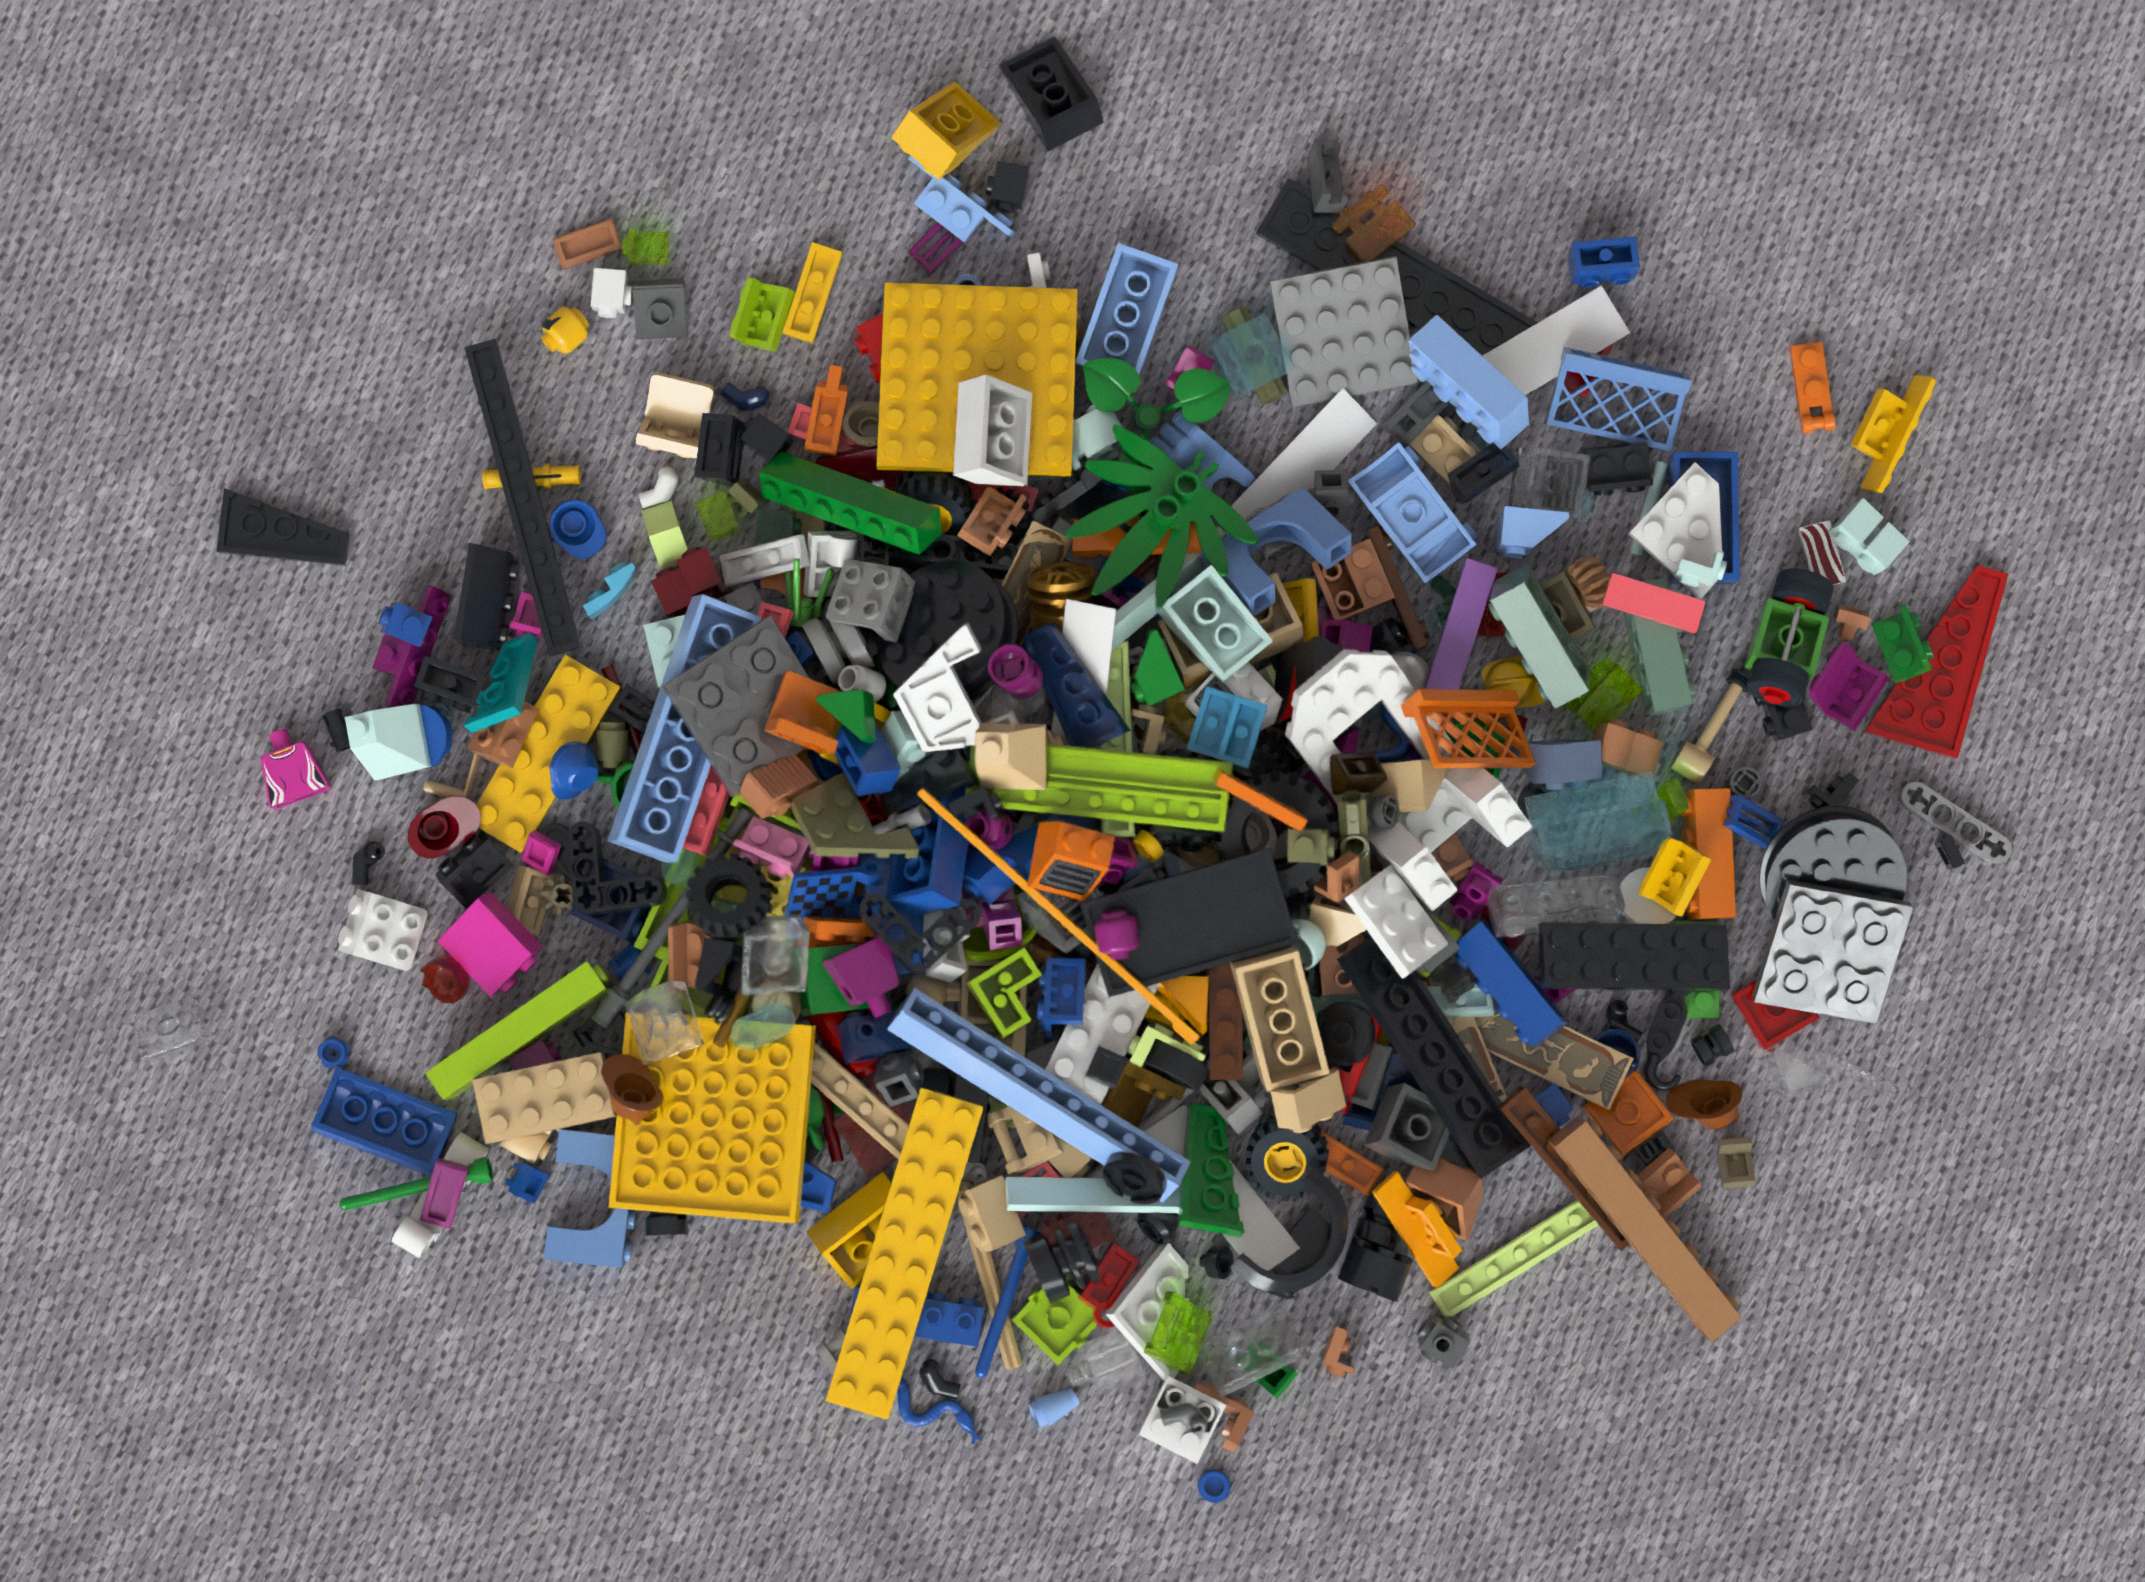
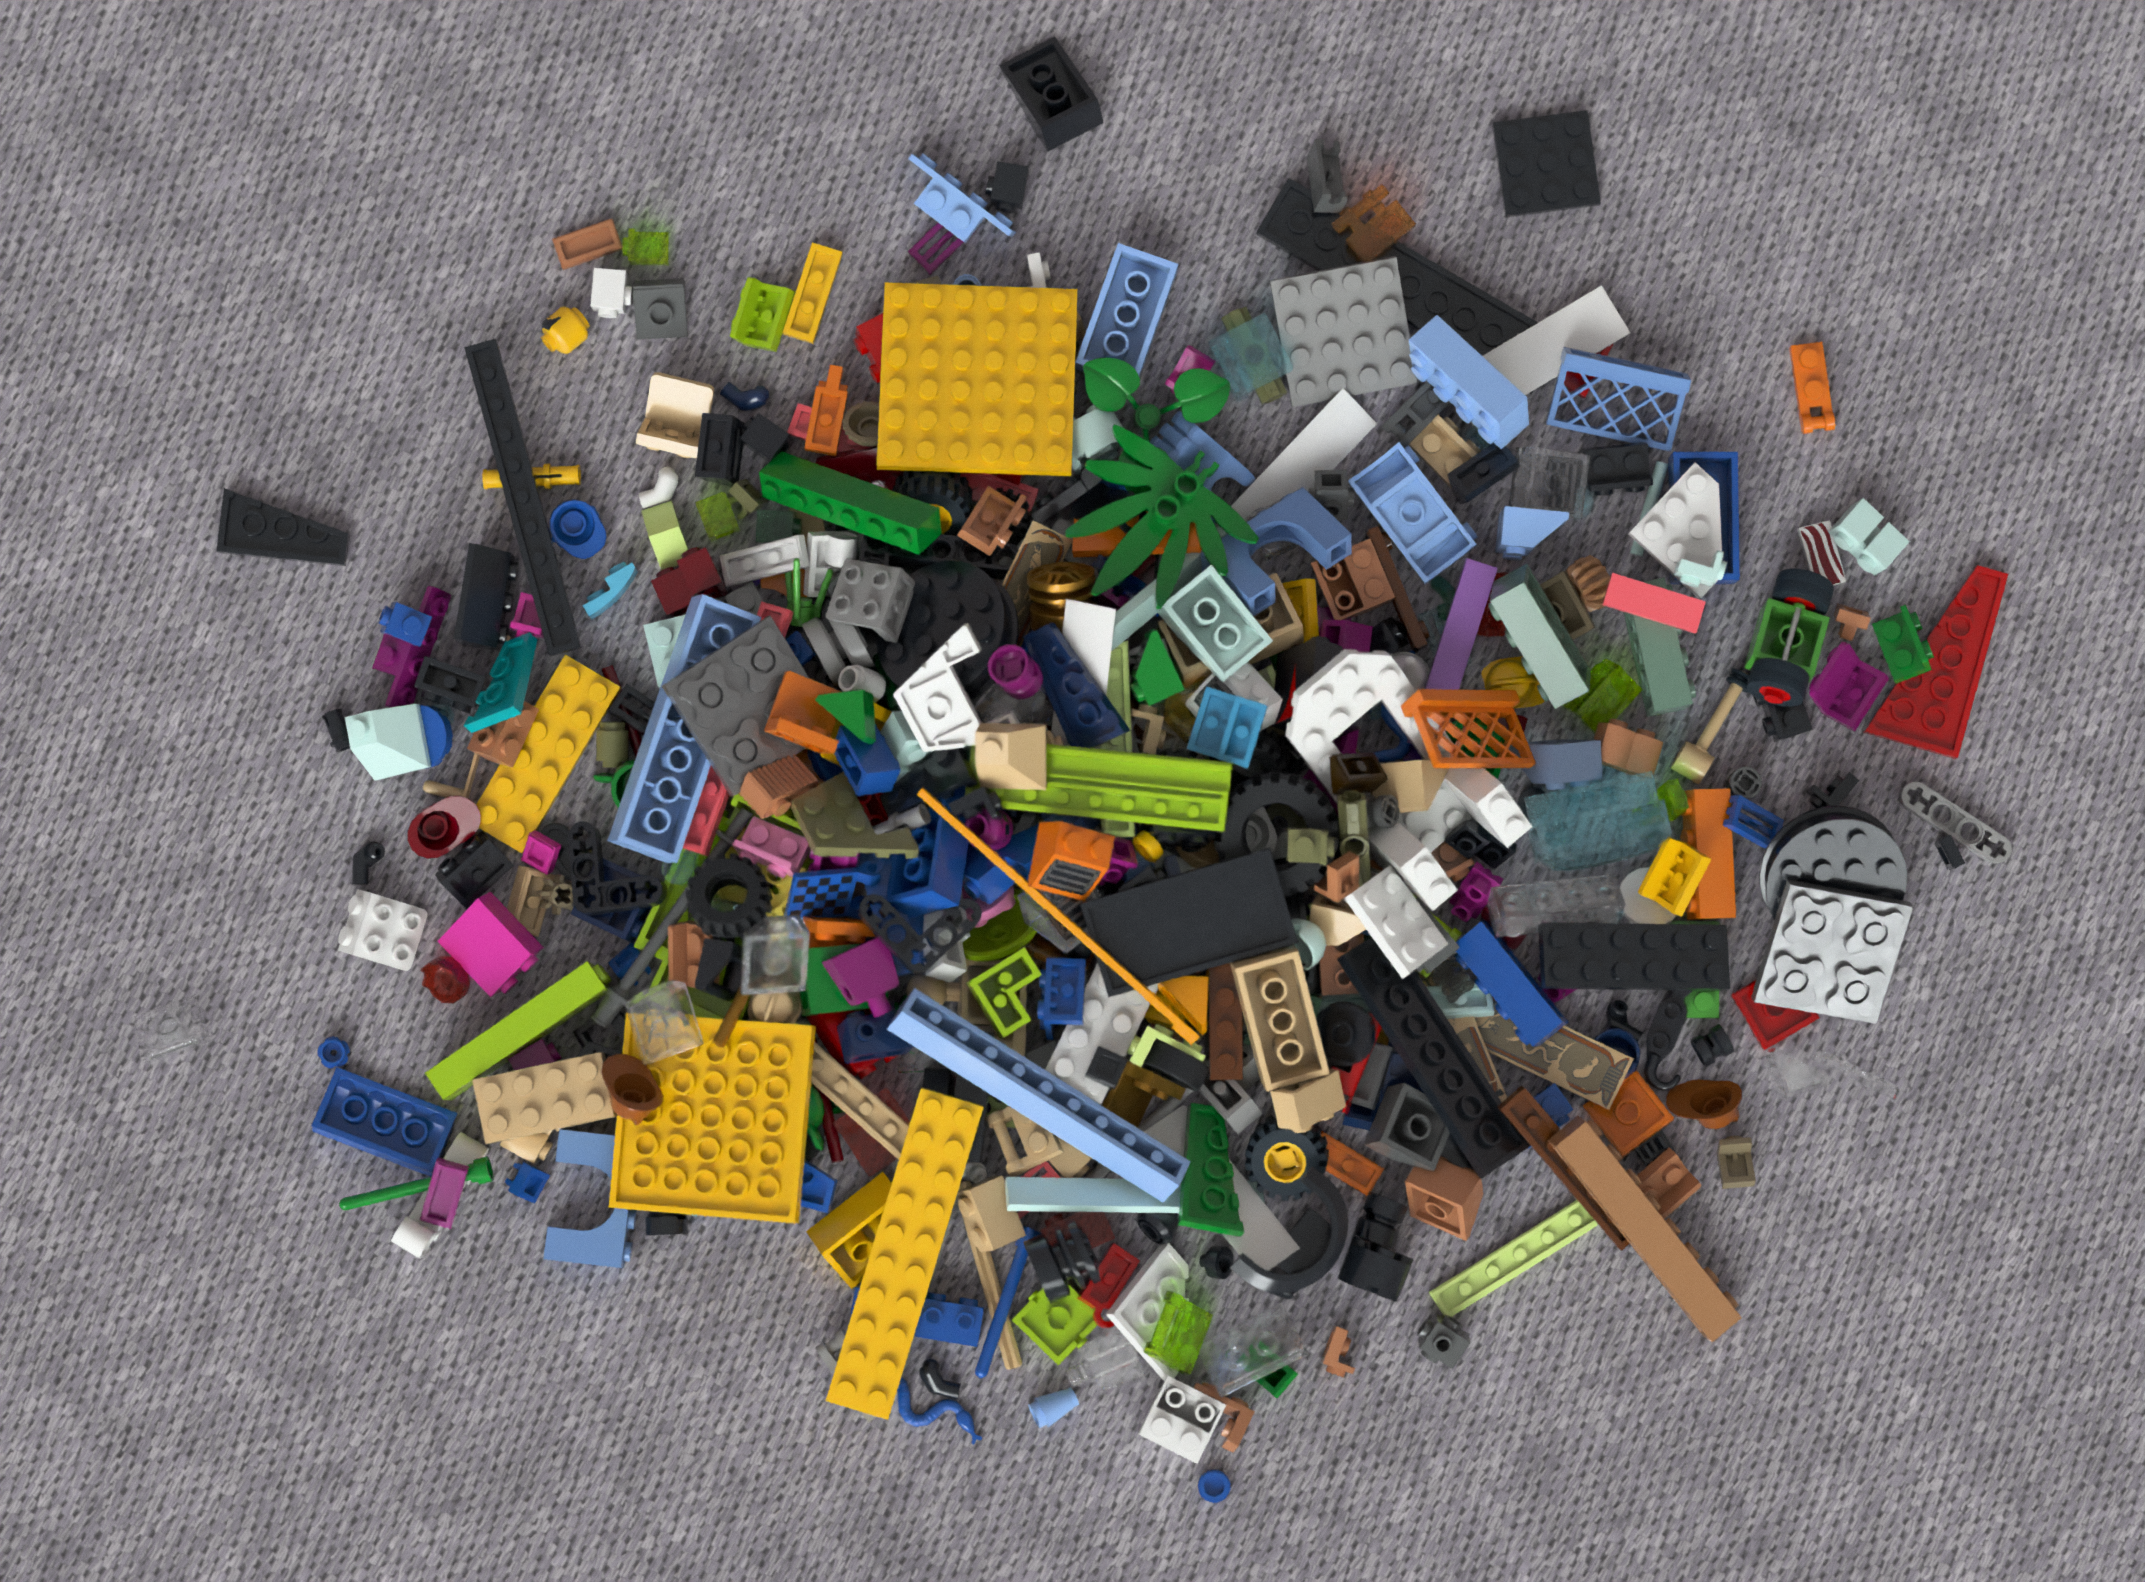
dark pink torso [261,729,332,810] -> none
blue hat [549,741,599,800] -> none
black bush [704,991,734,1025] -> none
clear light blue tile [731,1003,795,1050] -> none
dark grey brick [874,1049,924,1107] -> none
yellow slope [891,81,1002,180] -> none
white slope [953,375,1032,486] -> none
magenta brick [981,899,1022,950] -> none
magenta head [1094,910,1140,960] -> none
black tile [1103,1152,1167,1204] -> none
dark grey arm [1159,1403,1208,1435] -> none
orange tile [1212,768,1308,831] -> none
light orange bracket [1373,1171,1463,1288] -> none
blue brick [1568,237,1640,288] -> none
yellow bracket [1851,375,1937,493] -> none
none -> black slope [1444,820,1517,870]
none -> black plate [1492,110,1601,218]

